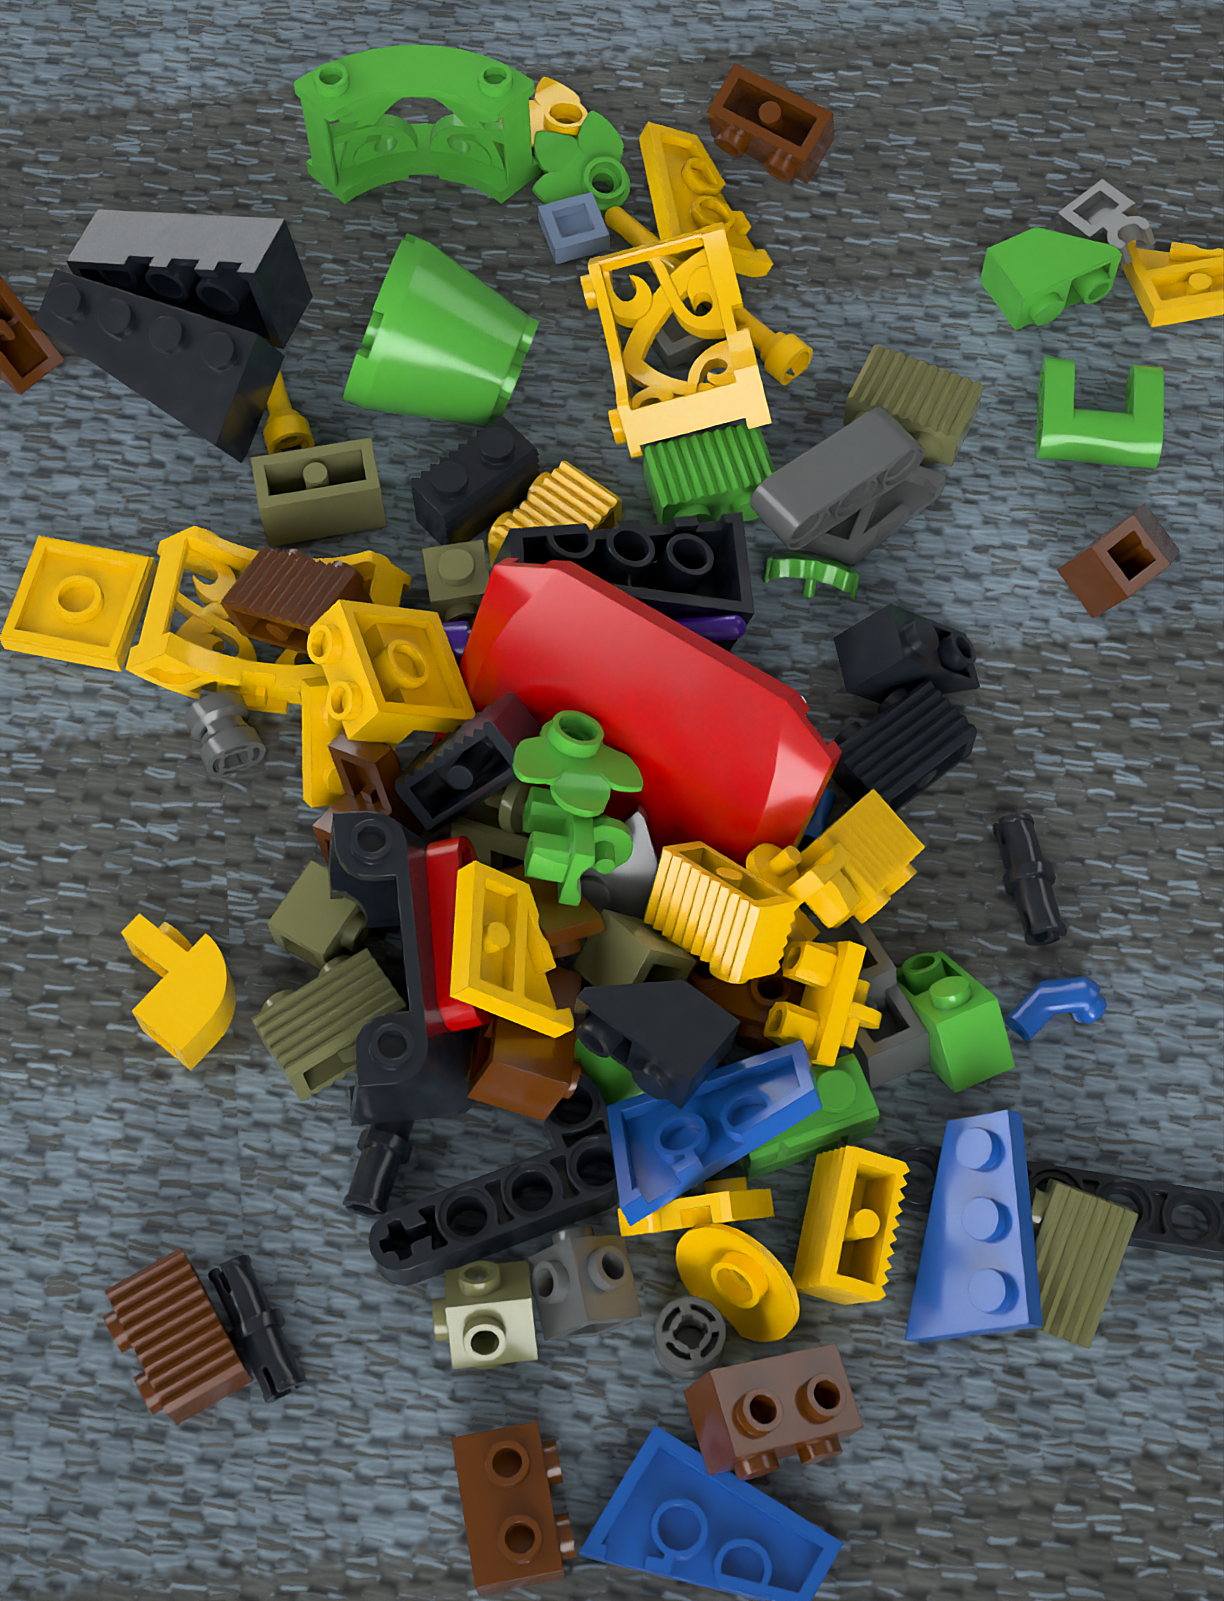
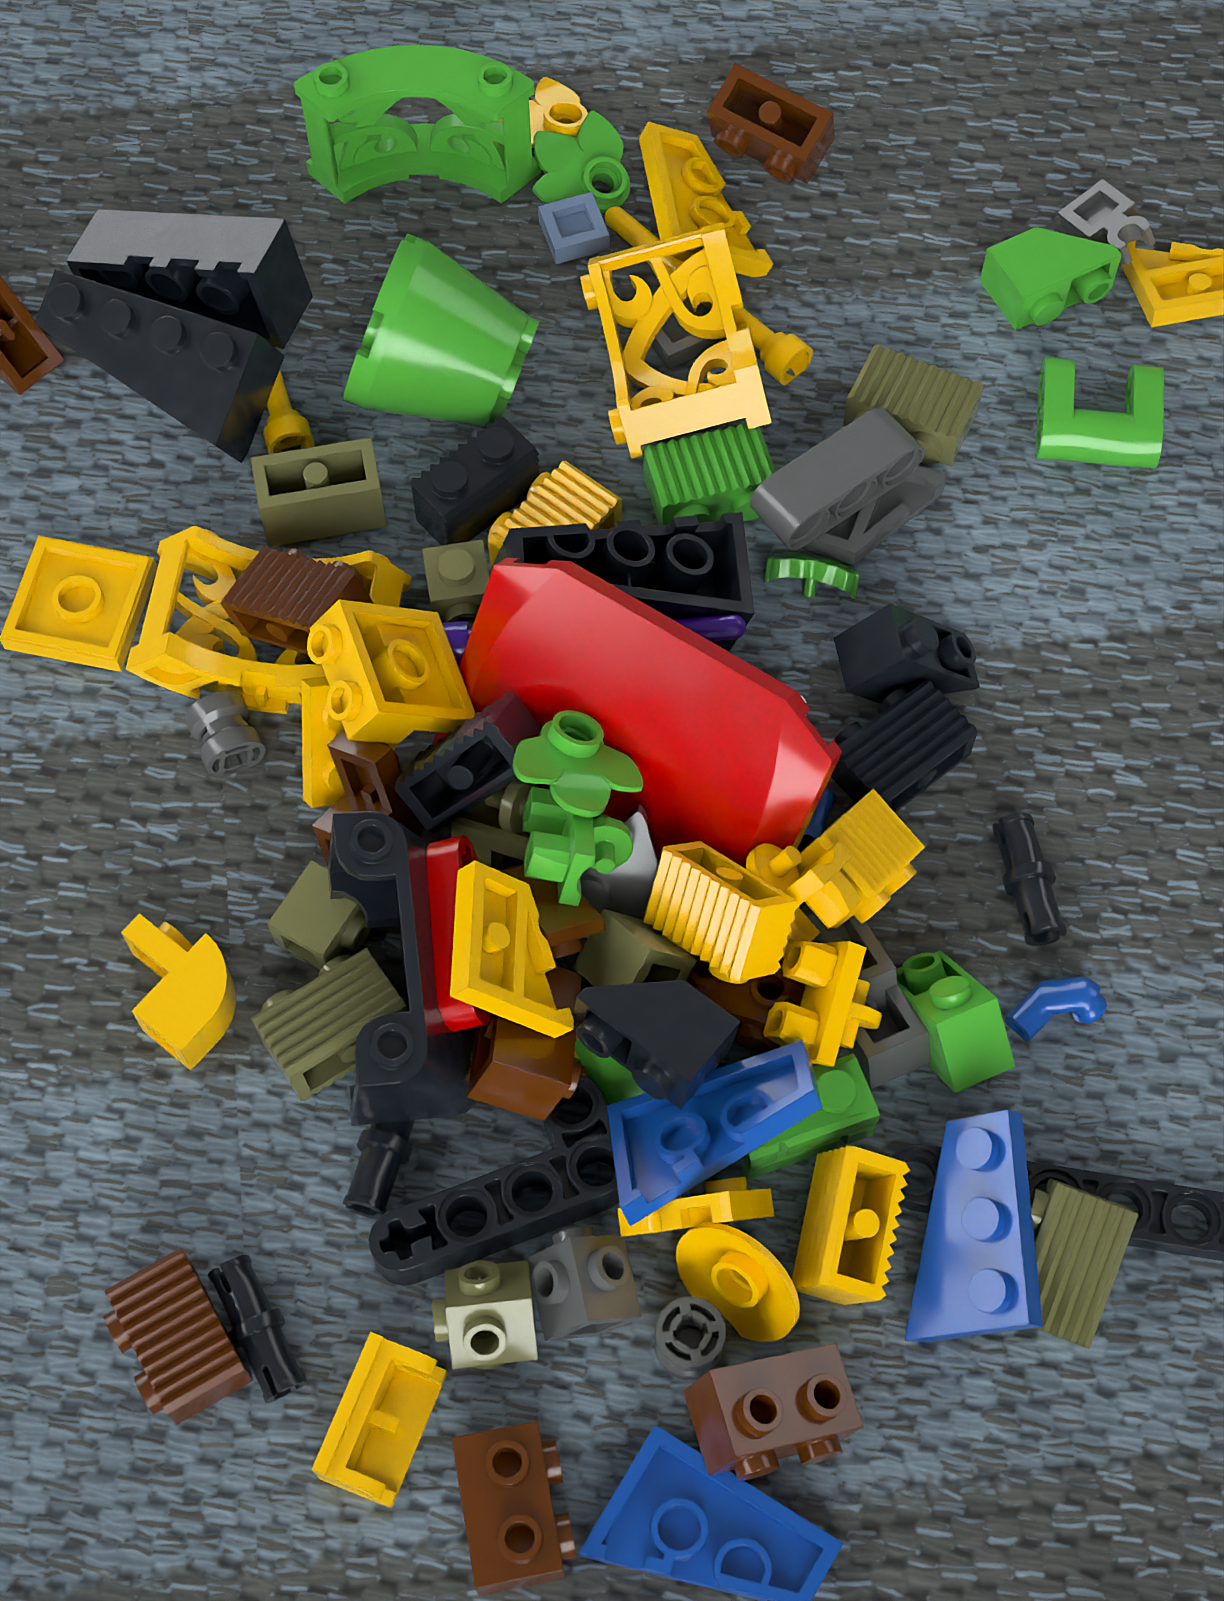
reddish brown slope [1057,503,1180,618] -> none
none -> yellow hinge [312,1332,447,1509]

